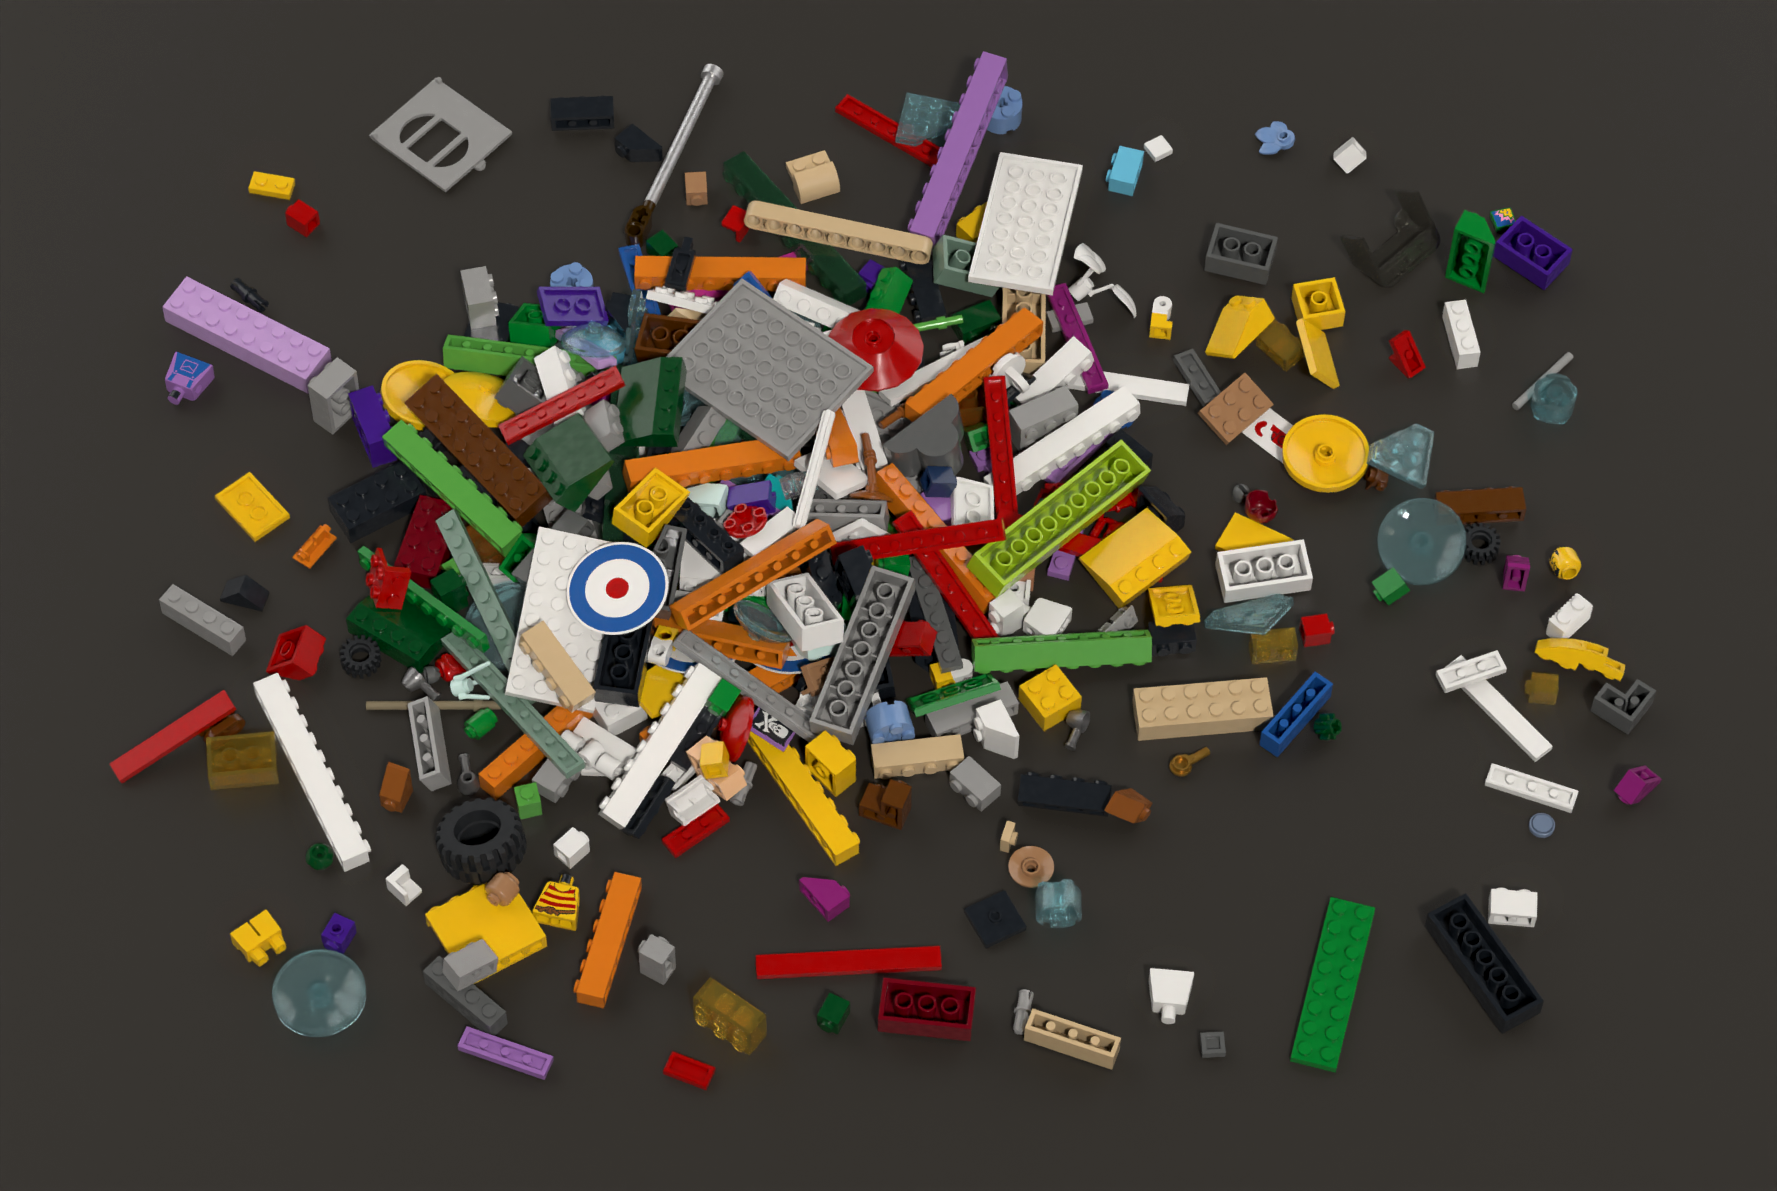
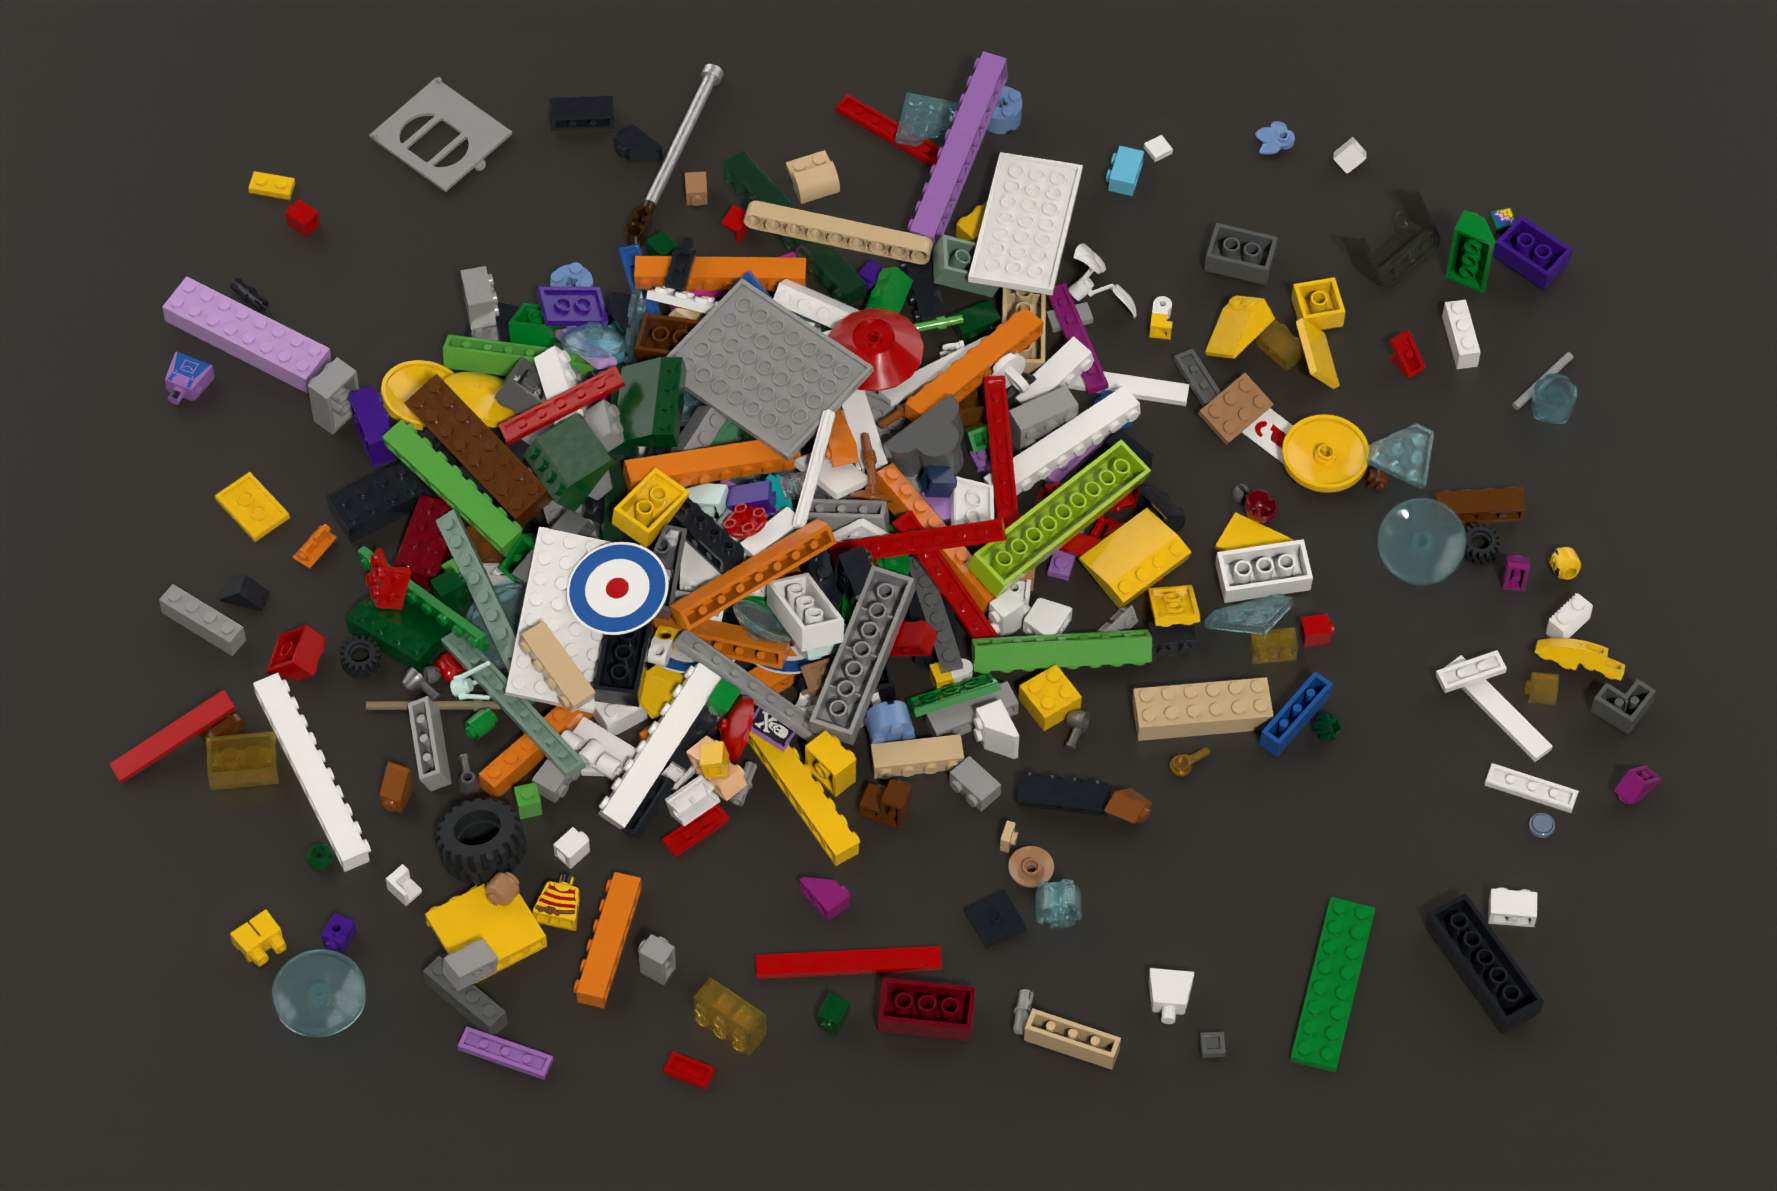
green brick [1372,567,1411,605] -> none

